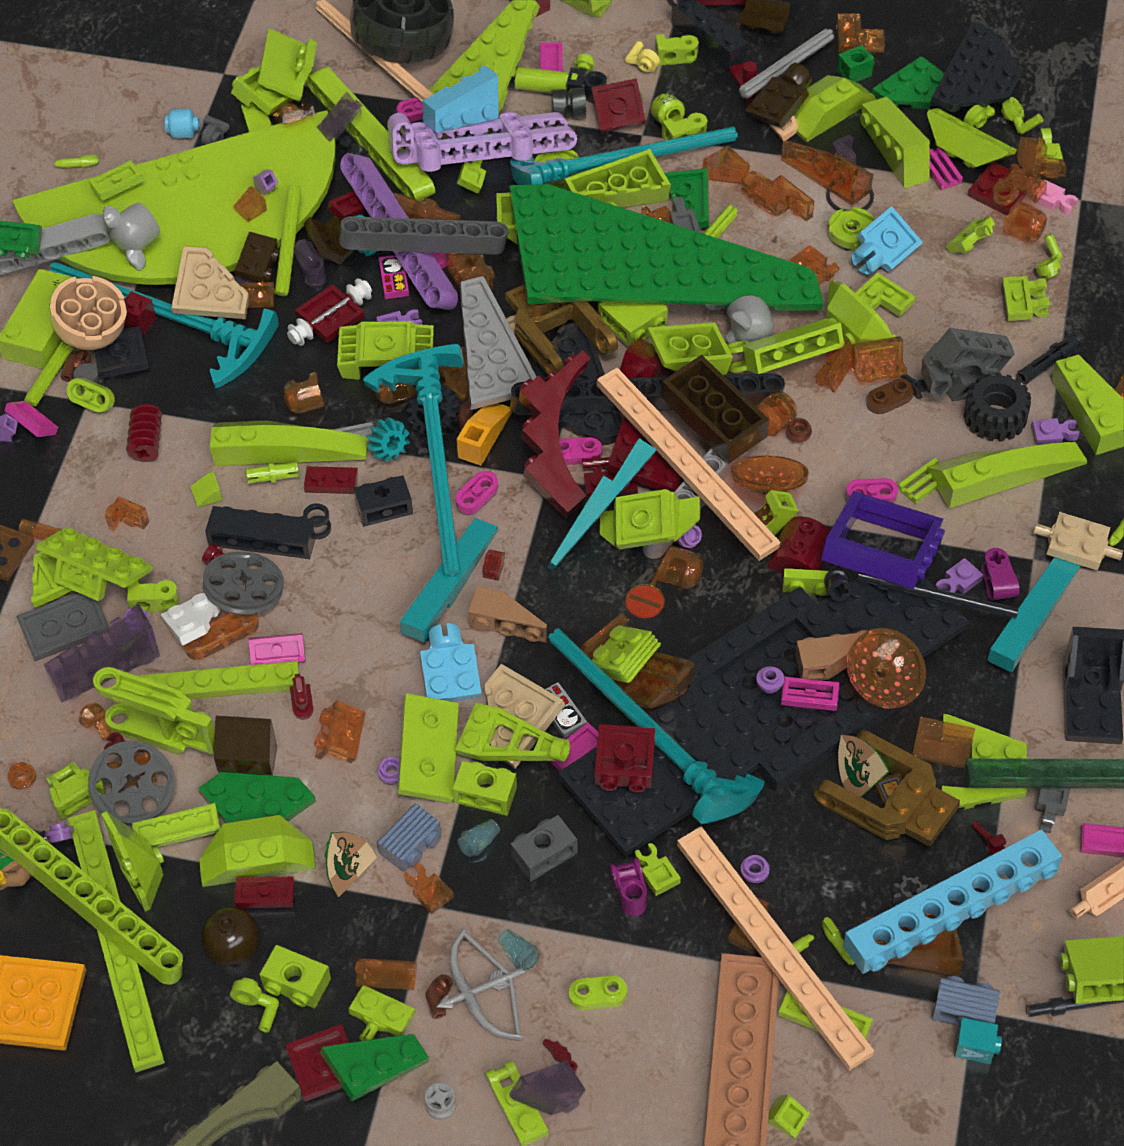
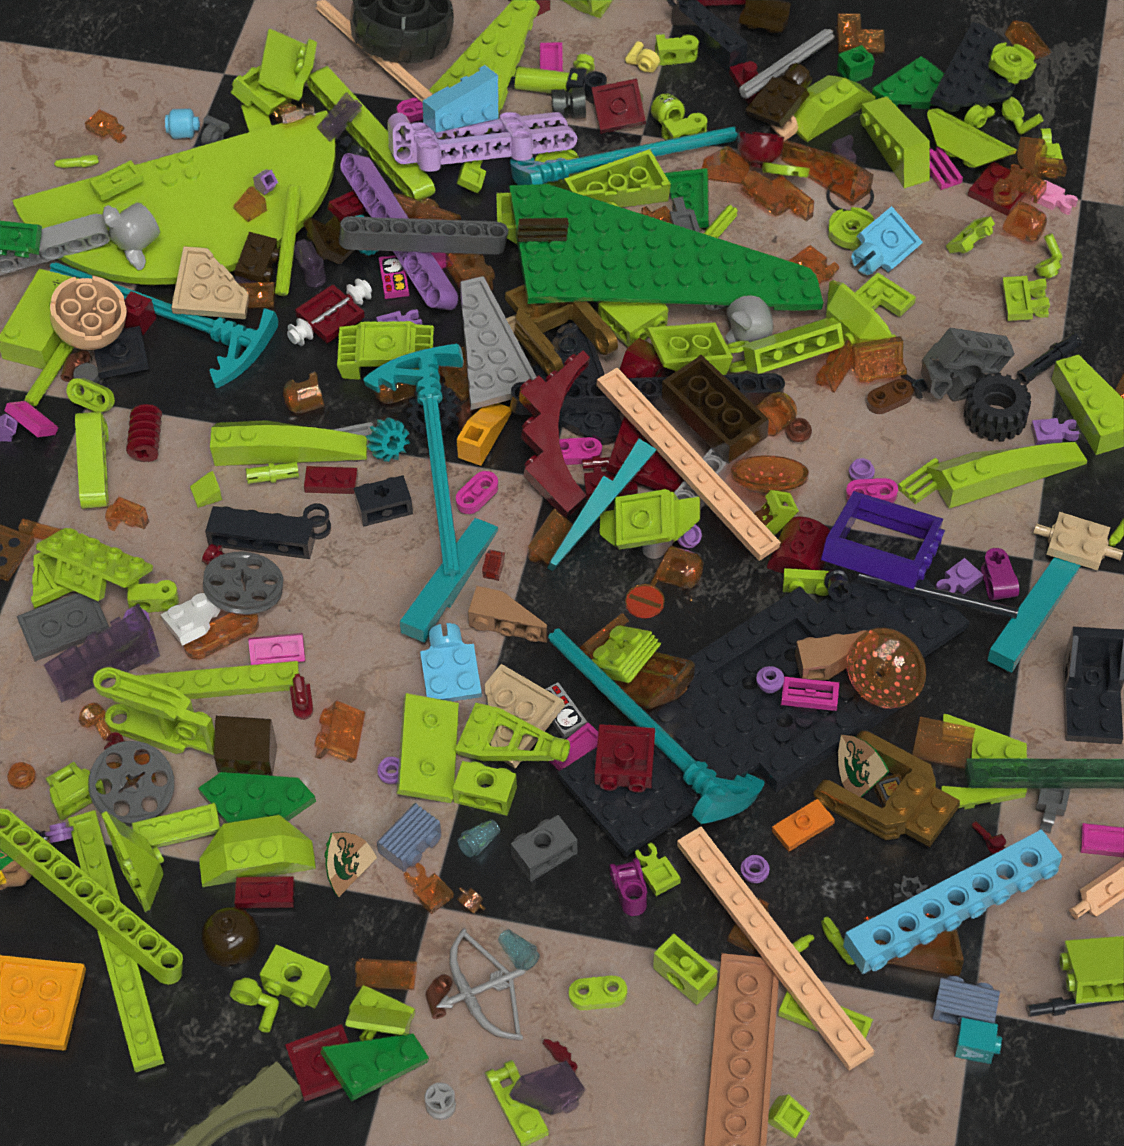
none -> lime beam [75,411,109,509]
none -> clear orange plate [85,109,127,143]
none -> lime slope [346,1005,412,1036]
none -> clear orange plate [457,887,485,914]
none -> dark brown tile [517,218,569,242]
none -> clear orange hinge [528,509,573,564]
none -> lime brick [653,934,718,1005]
none -> dark red cylinder [737,131,785,168]
none -> lime tile [762,163,810,178]
none -> orange plate [772,799,835,852]
none -> medium lavender plate [849,458,875,480]
none -> lime plate [988,43,1036,83]
none -> clear orange slope [1005,20,1051,60]

